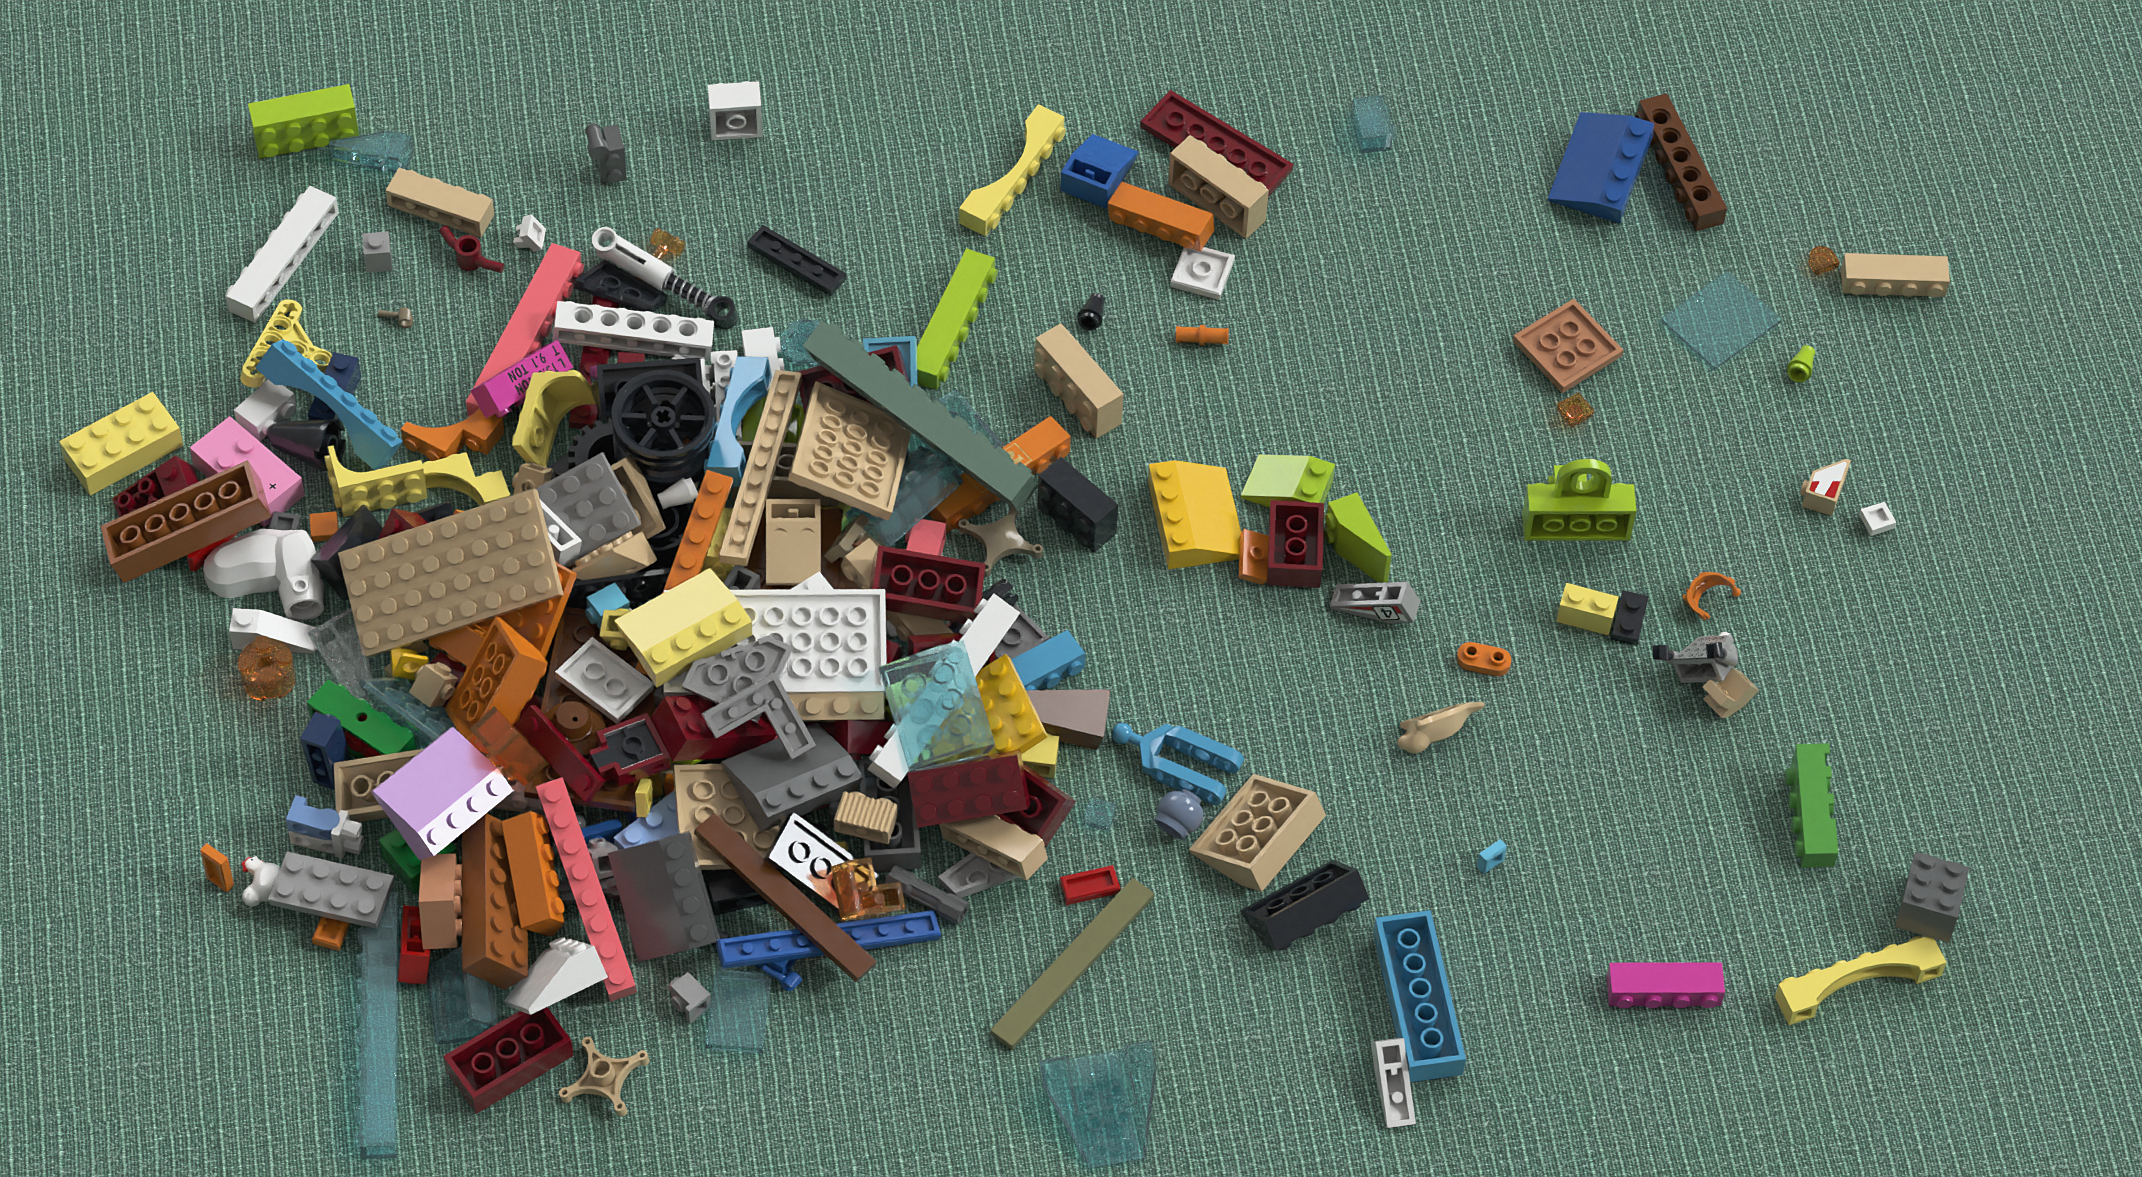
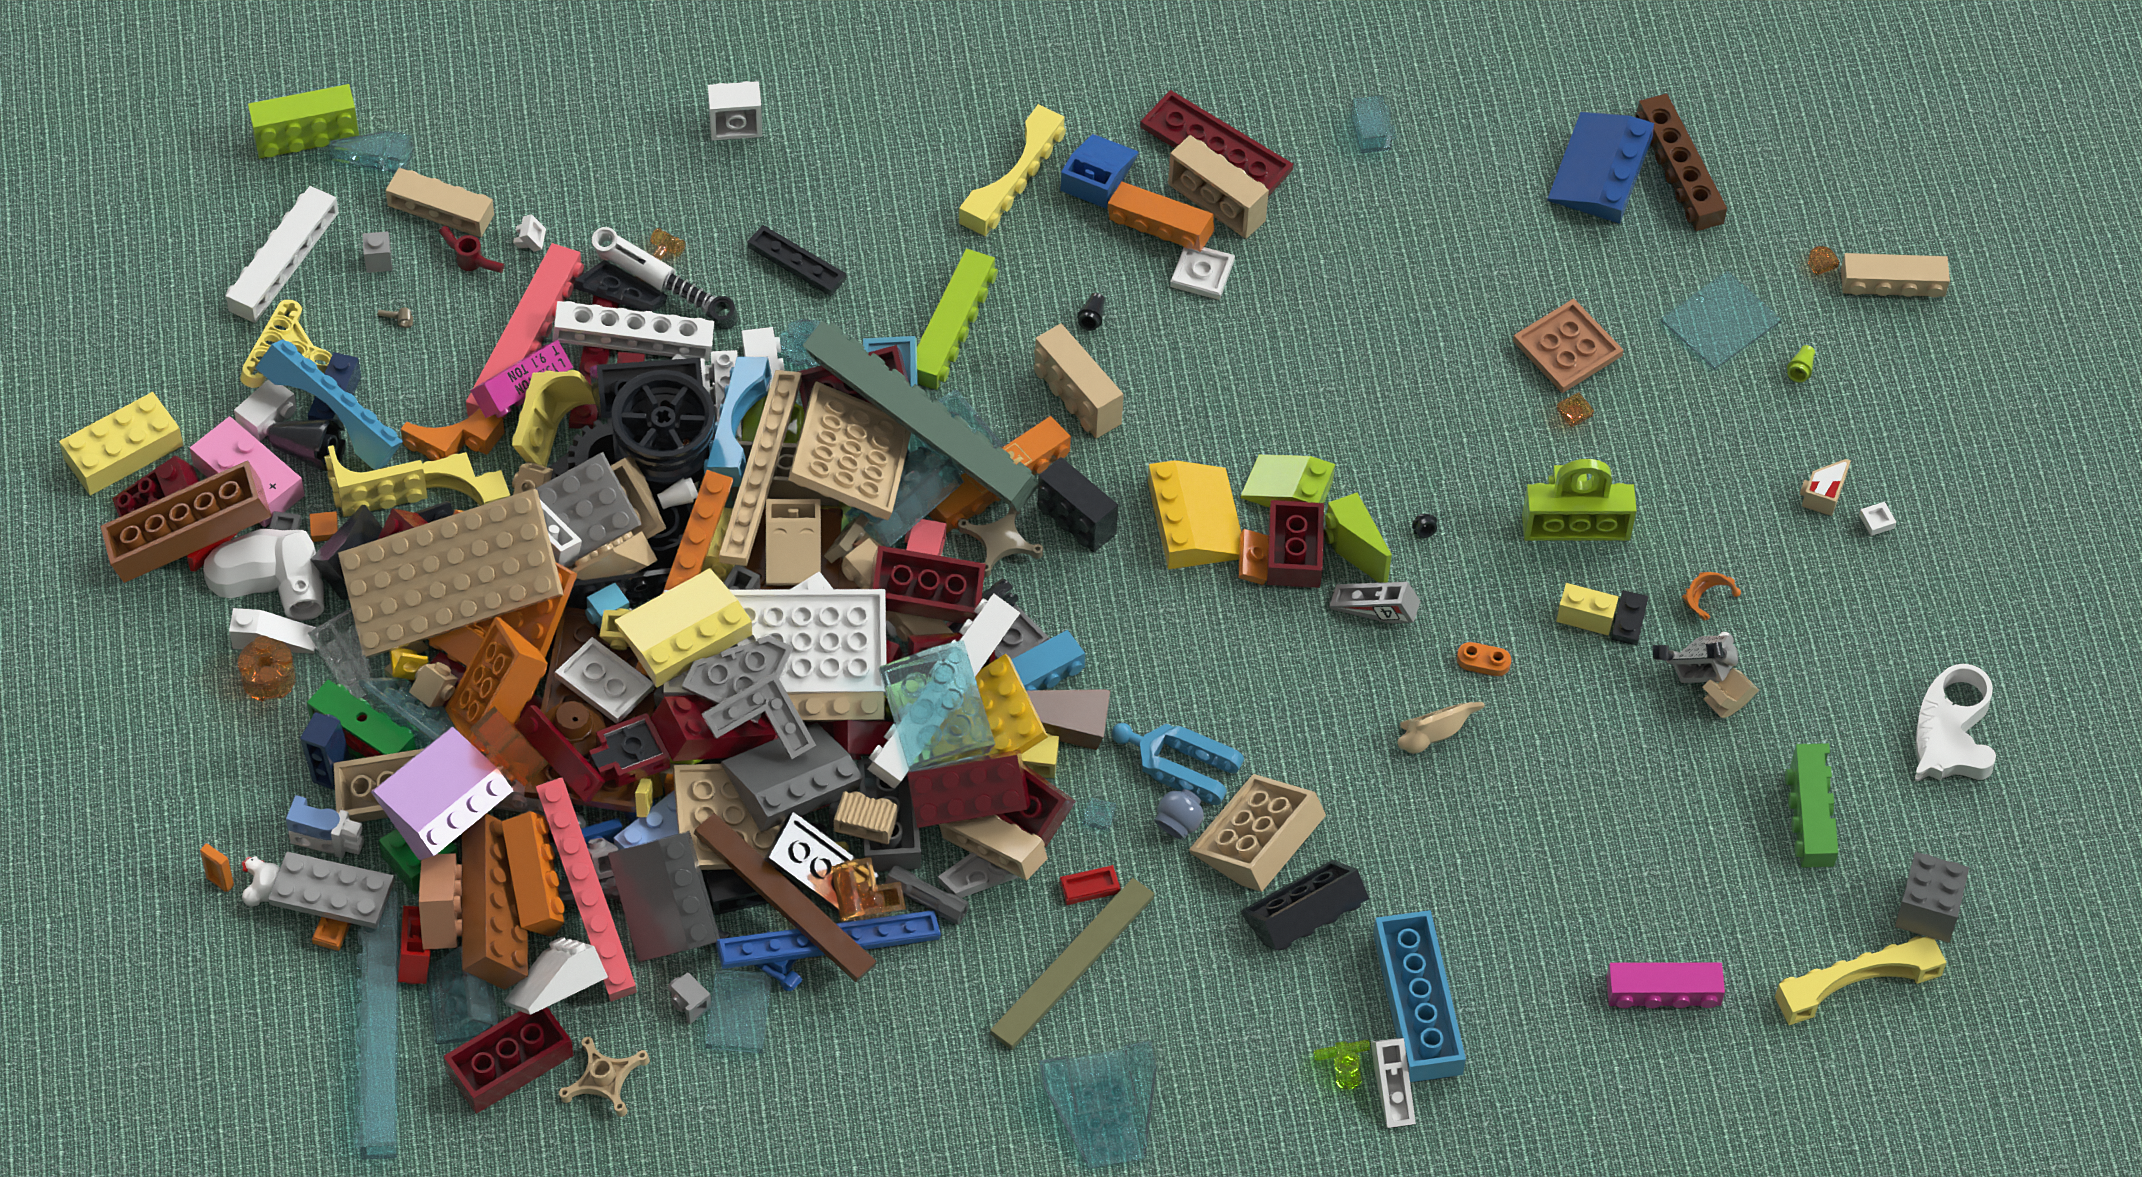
dark grey hinge [585,124,627,184] -> none
orange pin [1176,325,1229,346] -> none
medium azure tile [1477,839,1507,874] -> none
none -> clear neon green piece [1313,1039,1371,1089]
none -> black plate [1412,513,1437,538]
none -> white animal [1915,664,1996,781]

